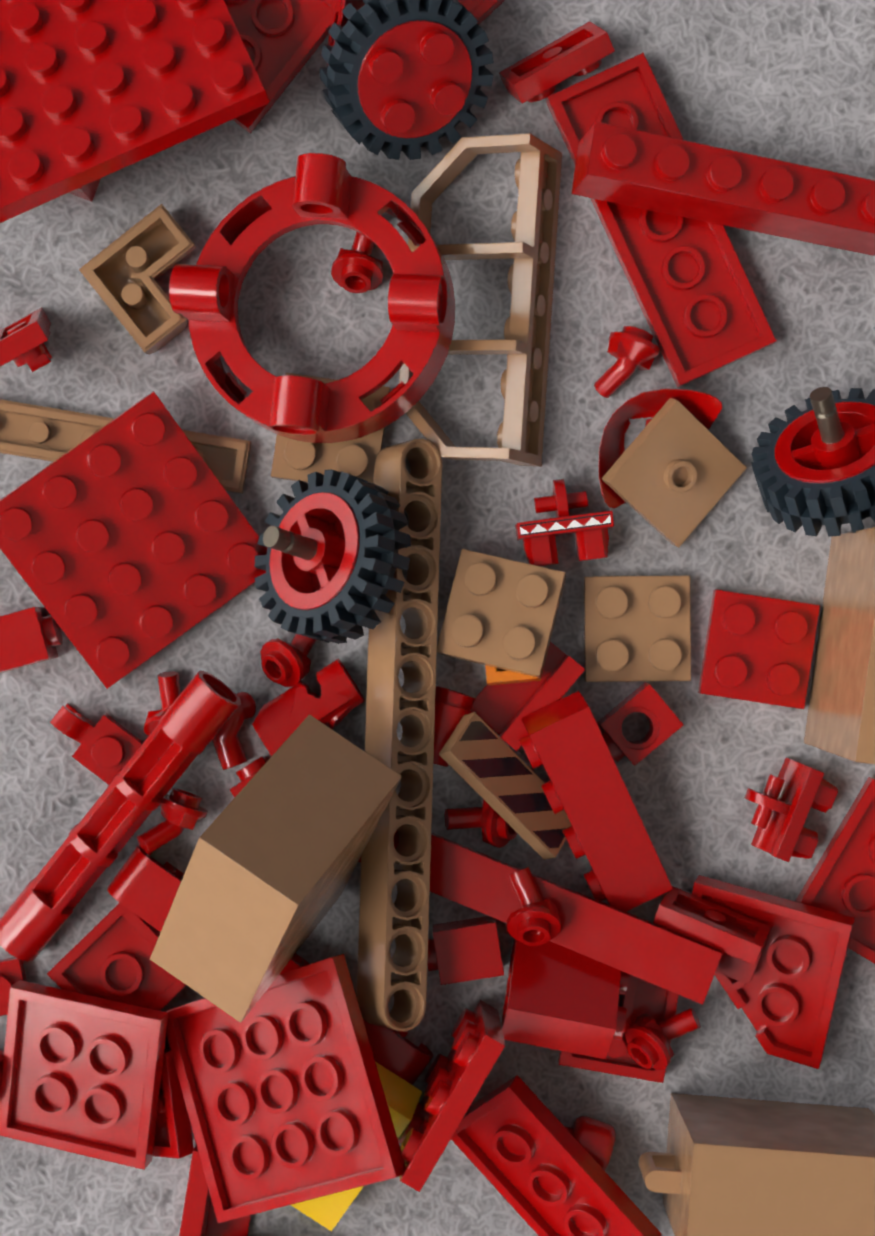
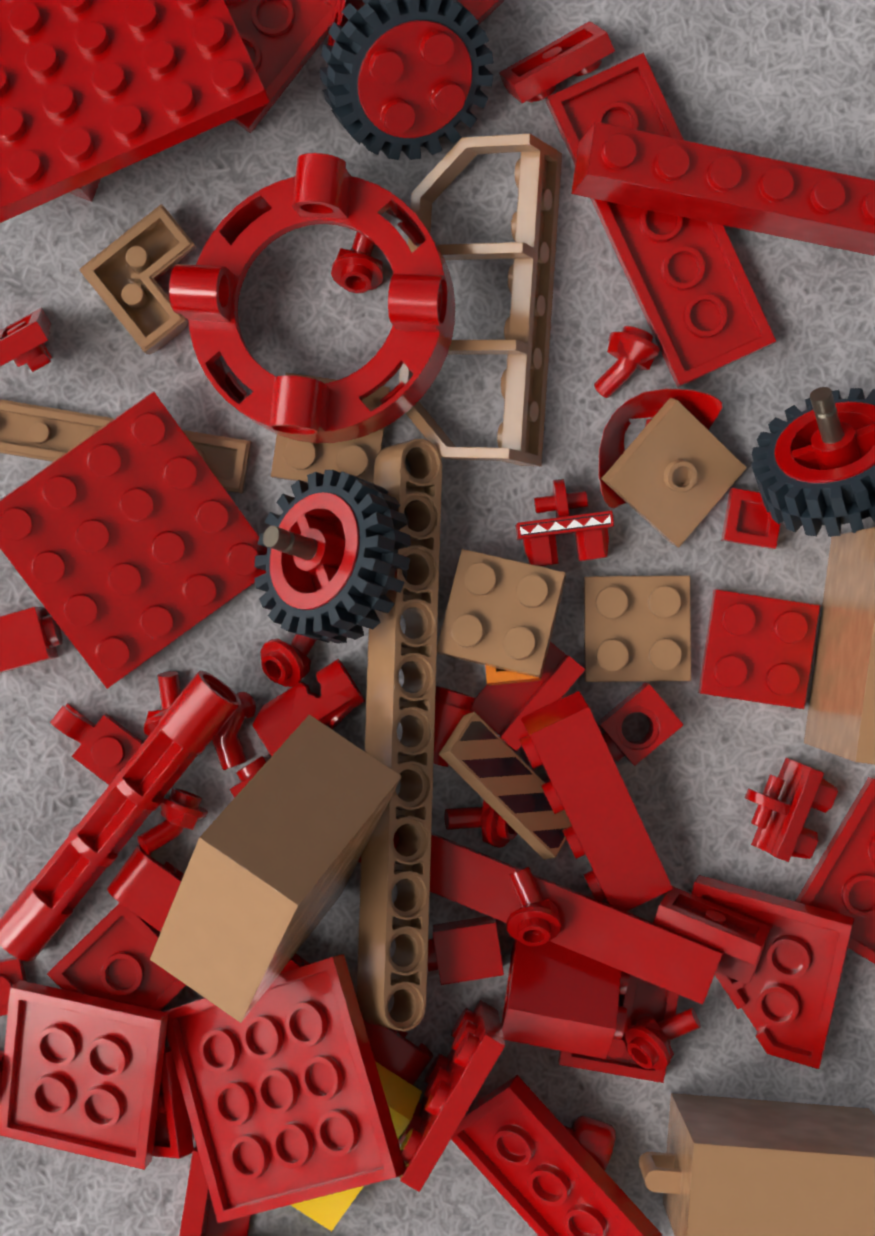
none -> red plate [721,488,781,550]

